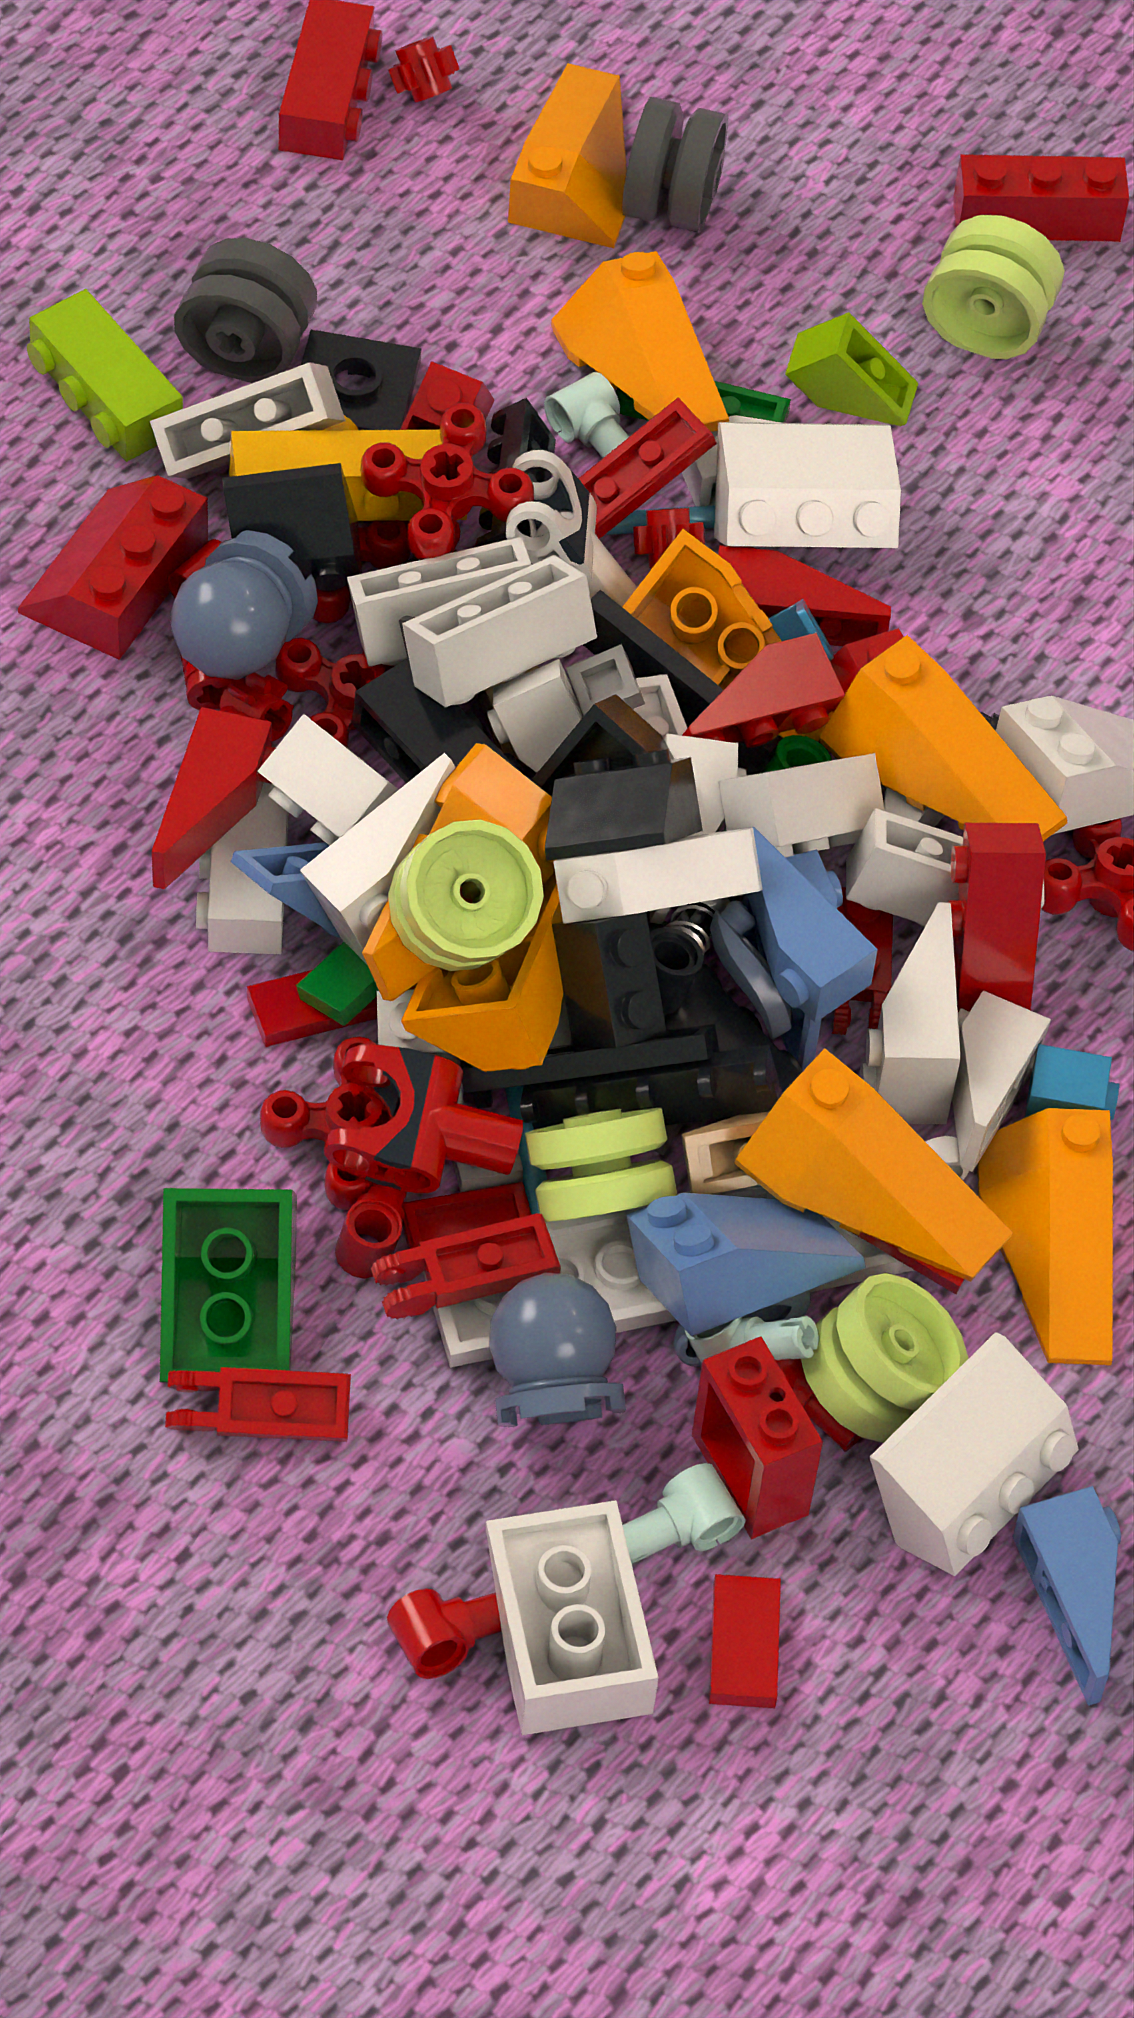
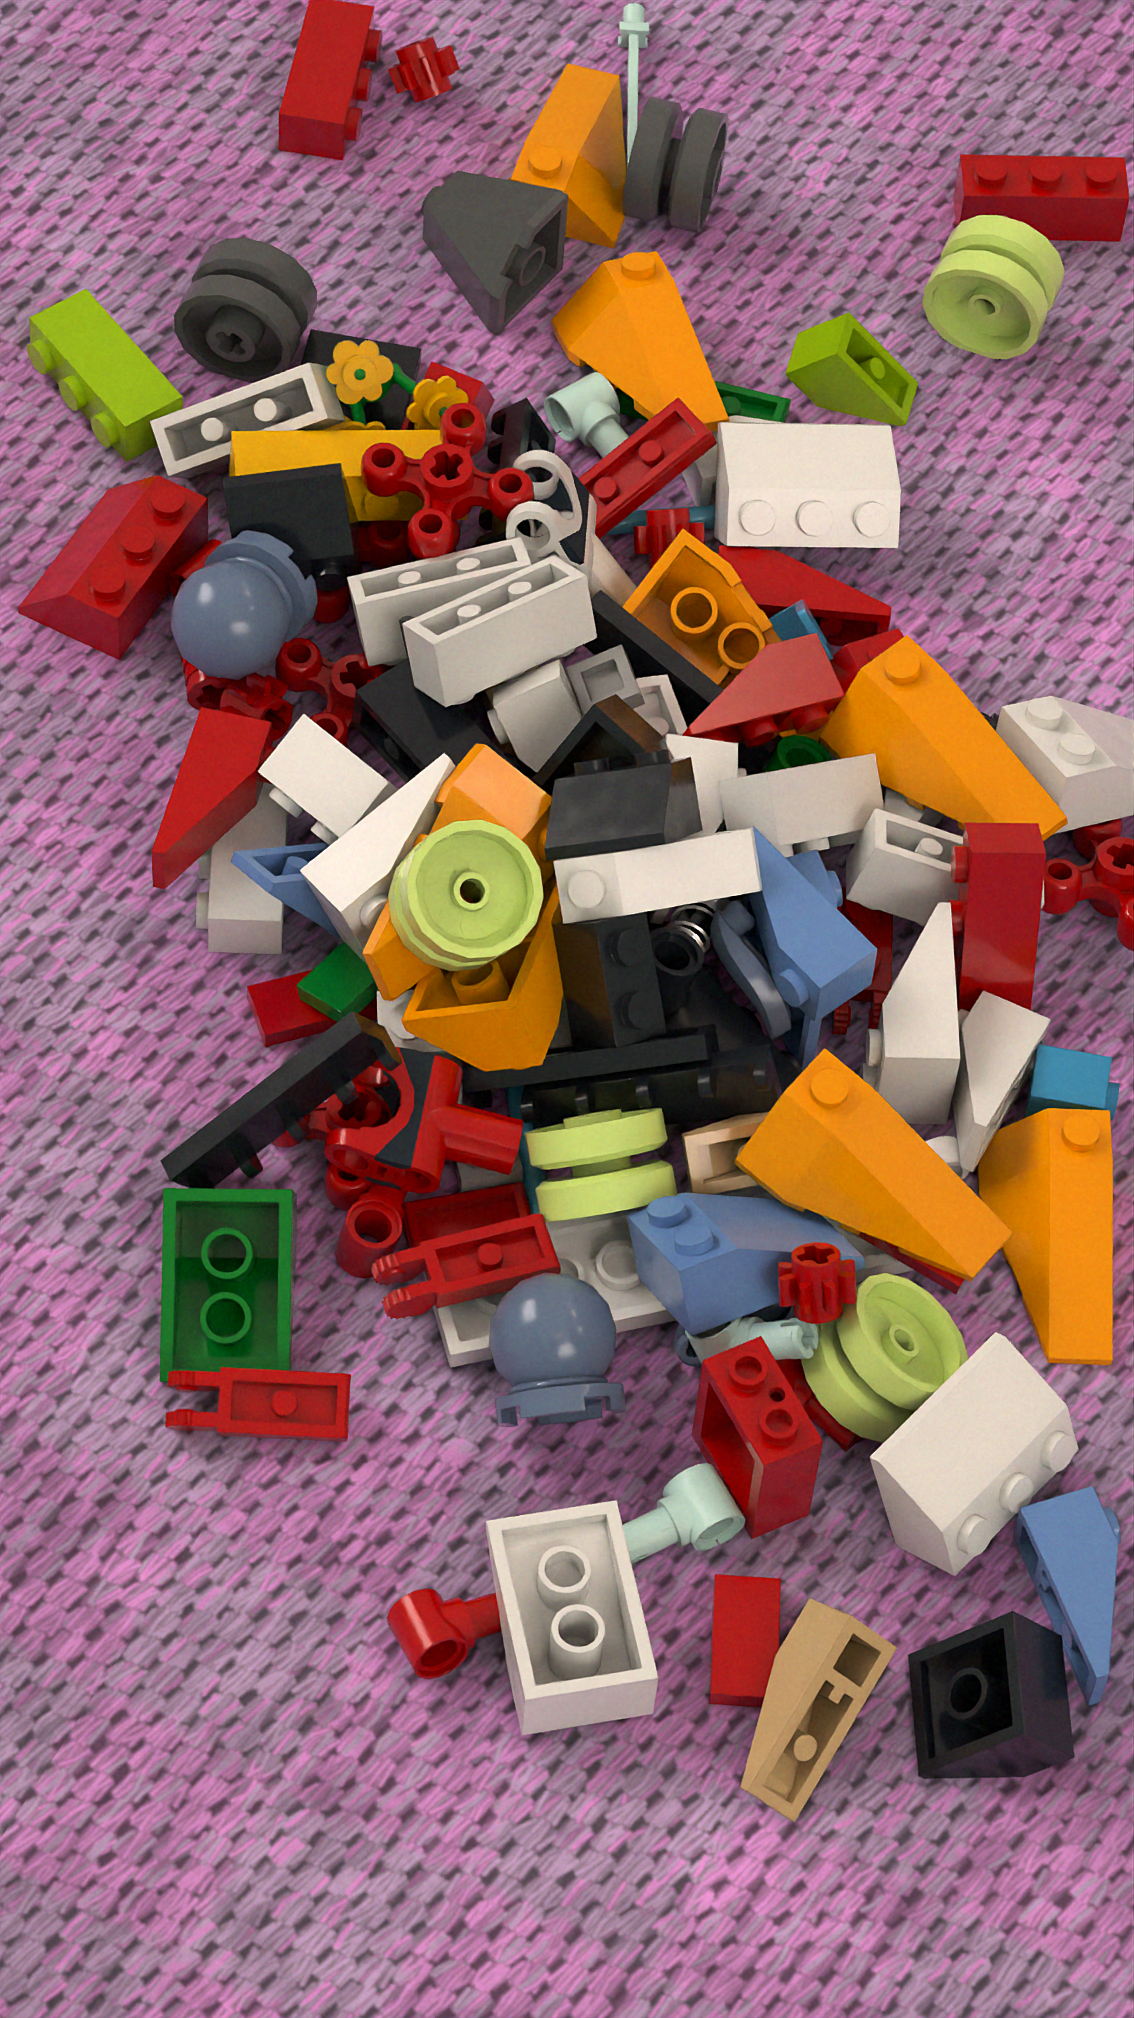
none -> black hinge [160,1011,402,1189]
none -> yellow plant [326,340,468,430]
none -> dark grey slope [421,171,568,335]
none -> light aqua sword [618,3,649,167]
none -> tan slope [740,1598,897,1822]
none -> red gear [778,1242,857,1324]
none -> black slope [908,1611,1075,1779]

